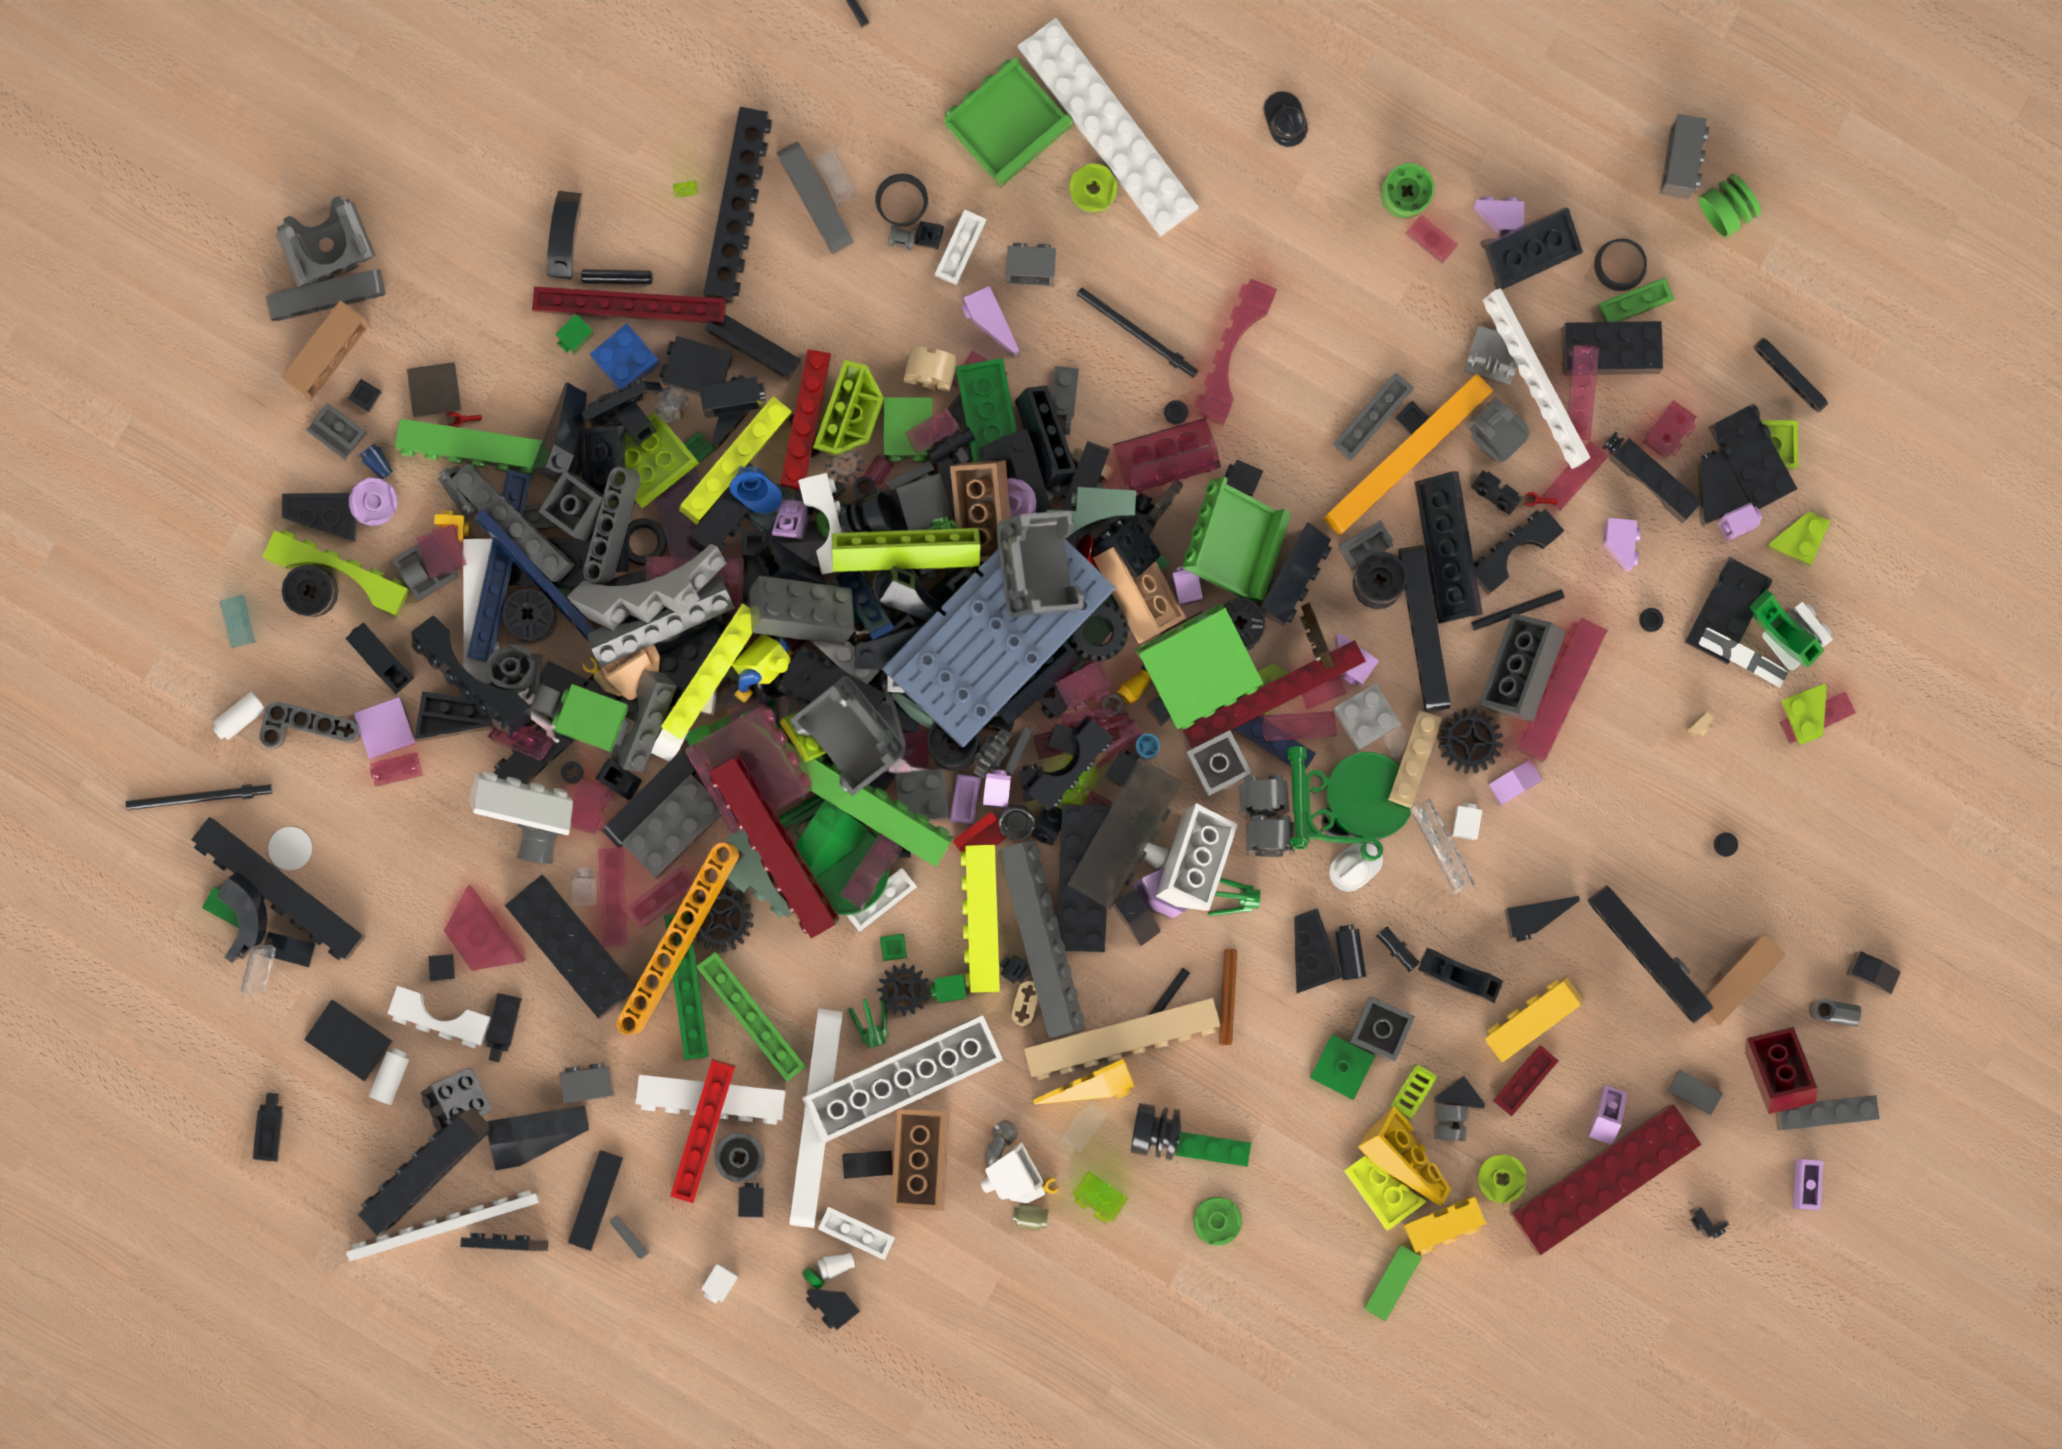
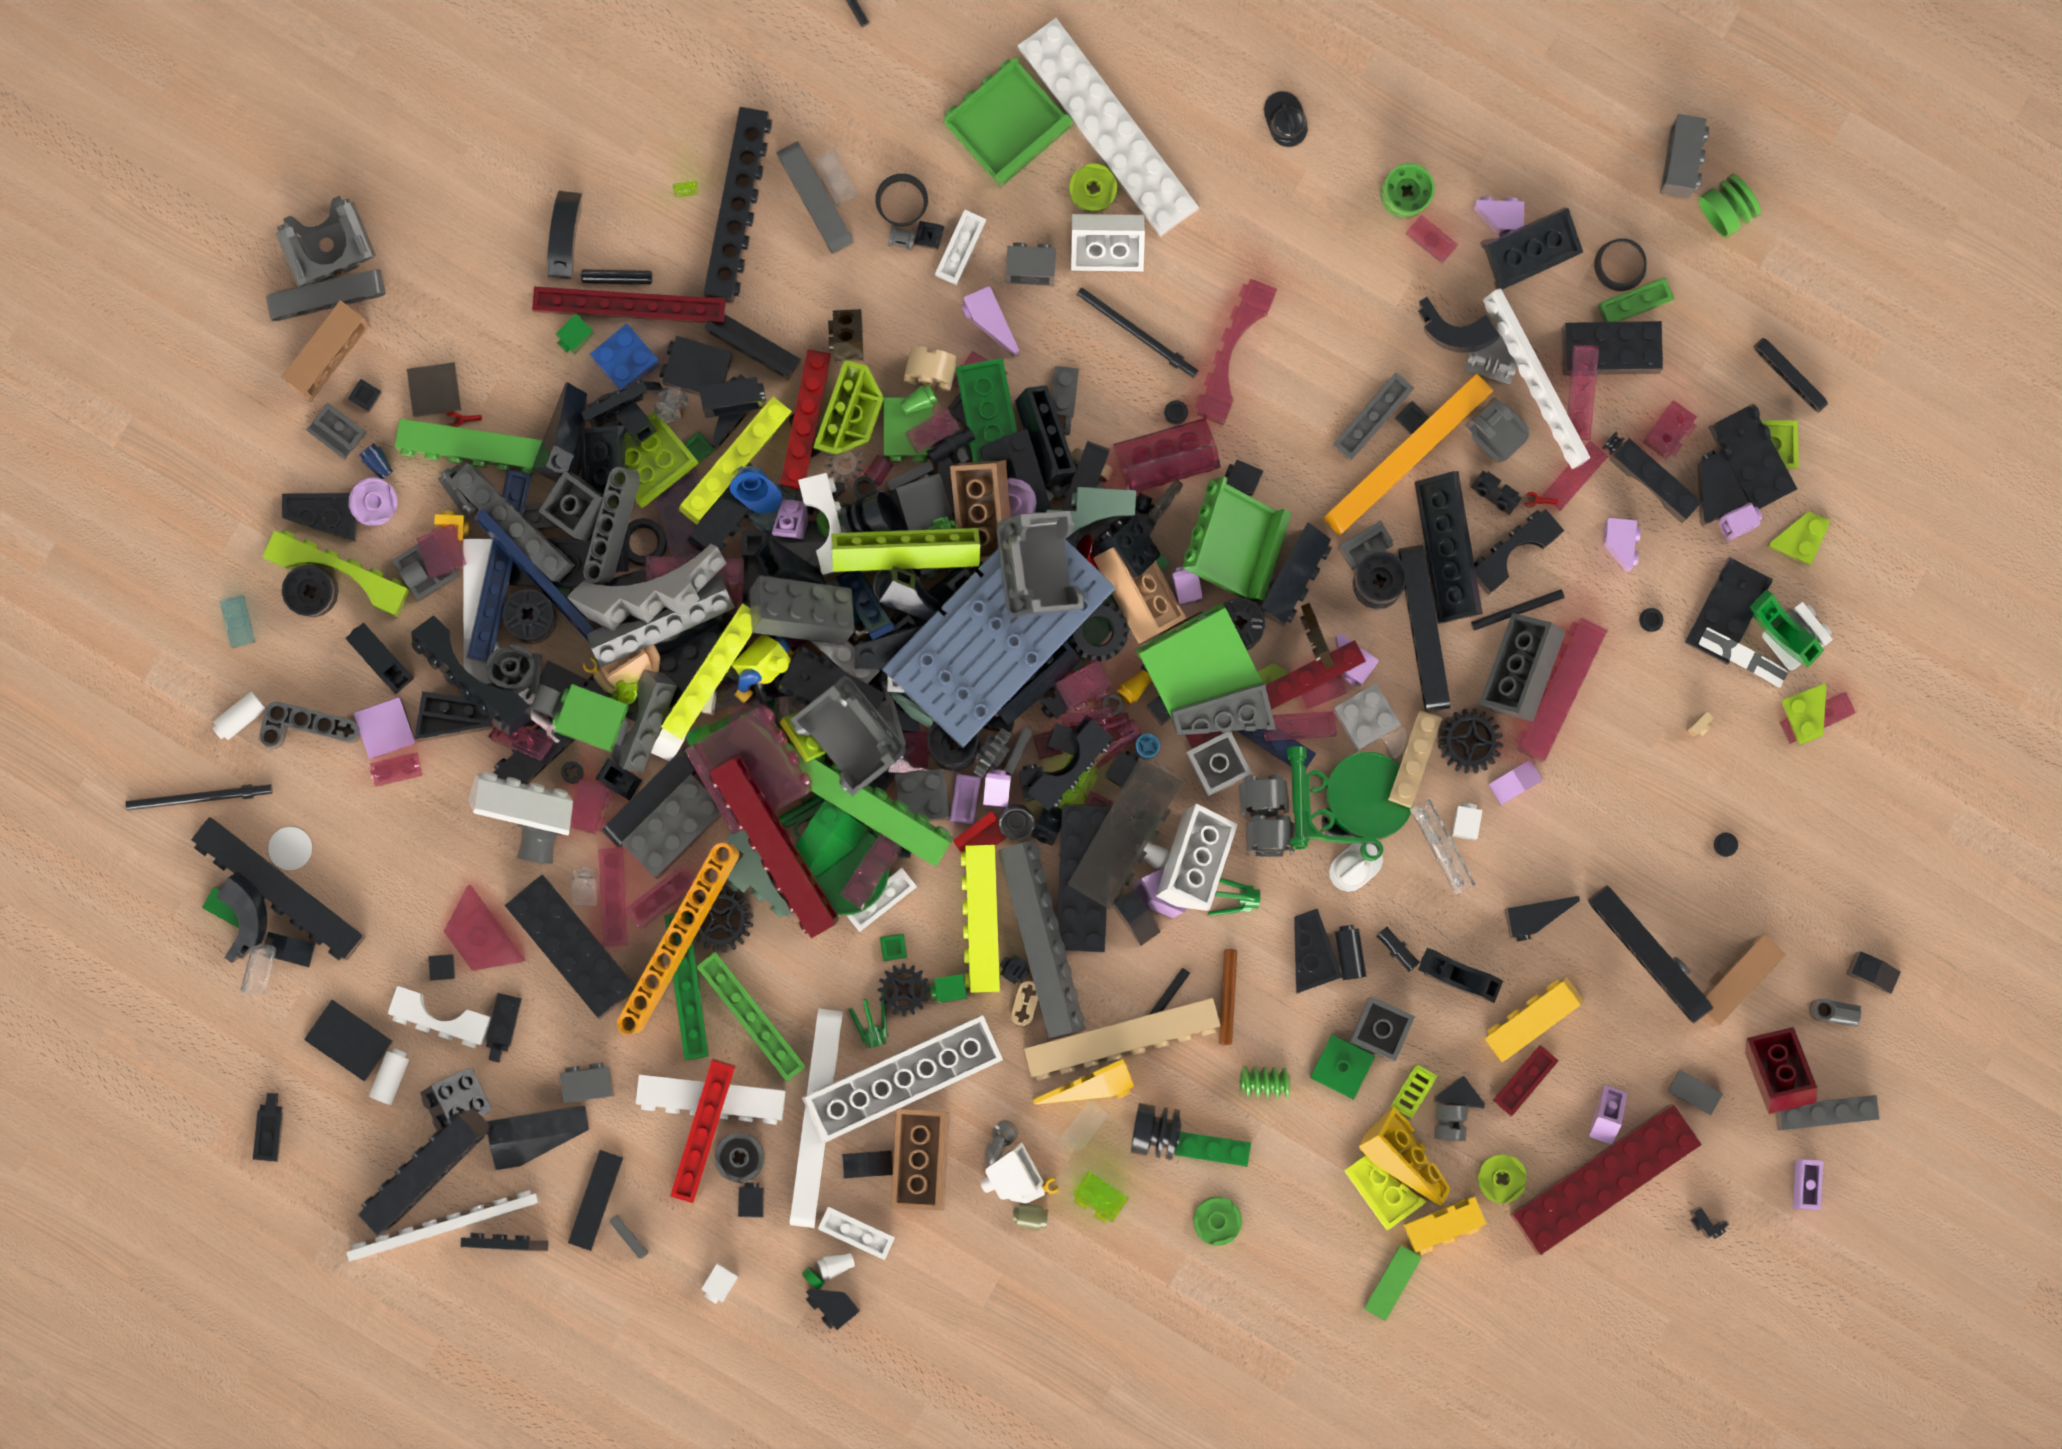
none -> clear neon green plate [611,680,639,705]
none -> dark brown brick [828,309,864,361]
none -> bright green cone [900,384,938,415]
none -> white slope [1071,214,1145,271]
none -> dark grey wing [1170,682,1276,735]
none -> bright green piece [1239,1066,1290,1099]
none -> black arch [1418,297,1499,353]

